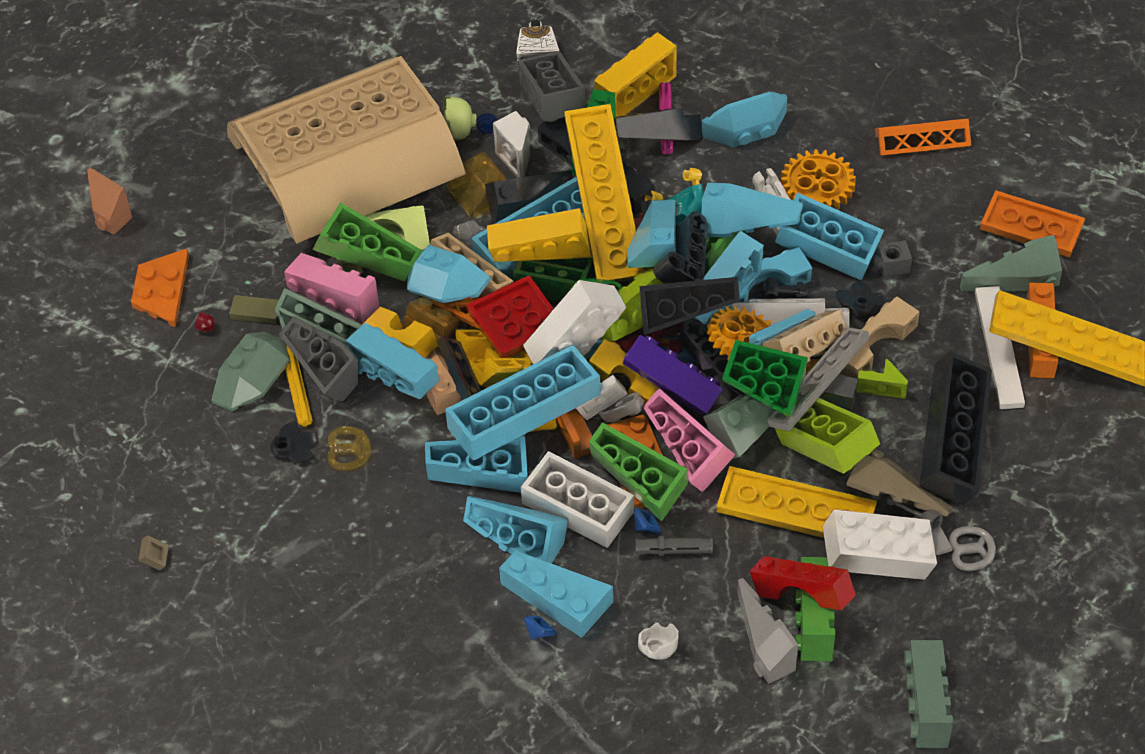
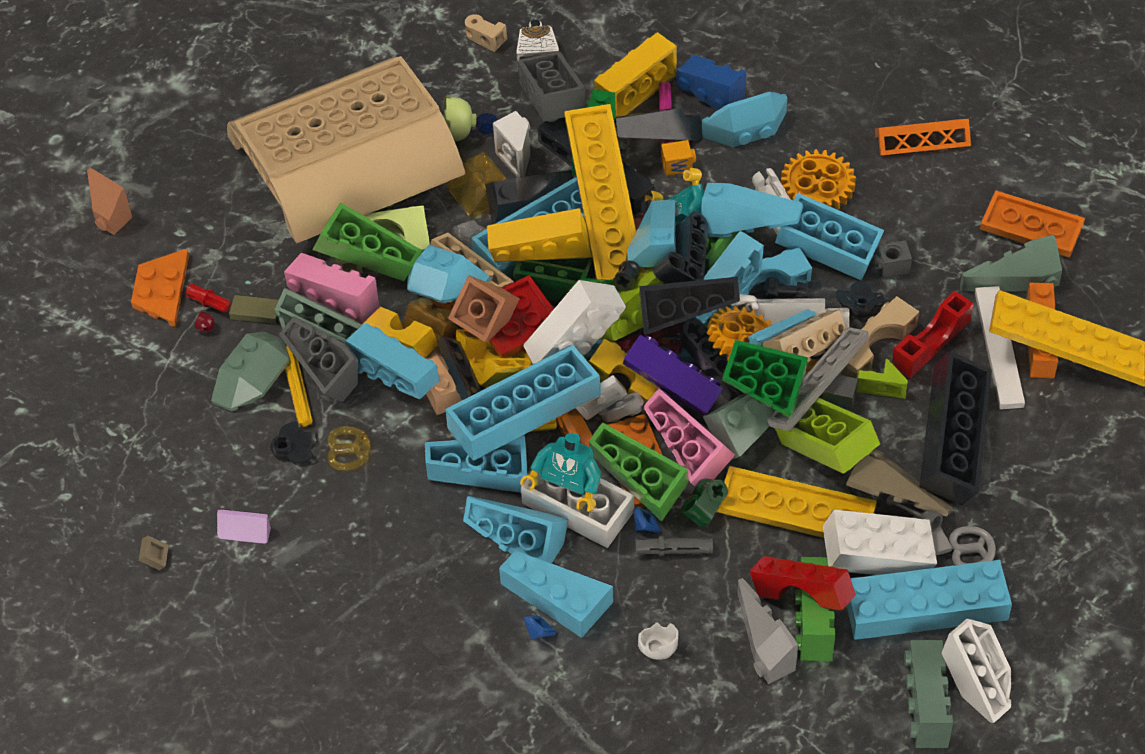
none -> red axle [186,283,231,312]
none -> lavender slope [217,510,271,544]
none -> nougat slope [448,276,519,342]
none -> tan leg [465,15,507,52]
none -> teal torso [520,433,601,512]
none -> black bush [613,260,640,291]
none -> light orange brick [661,140,696,176]
none -> blue wedge [676,55,746,111]
none -> dark green piece [681,478,728,528]
none -> white arm [731,294,759,312]
none -> medium azure brick [846,560,1012,640]
none -> red arch [892,291,974,379]
none -> white wedge [942,619,1011,723]

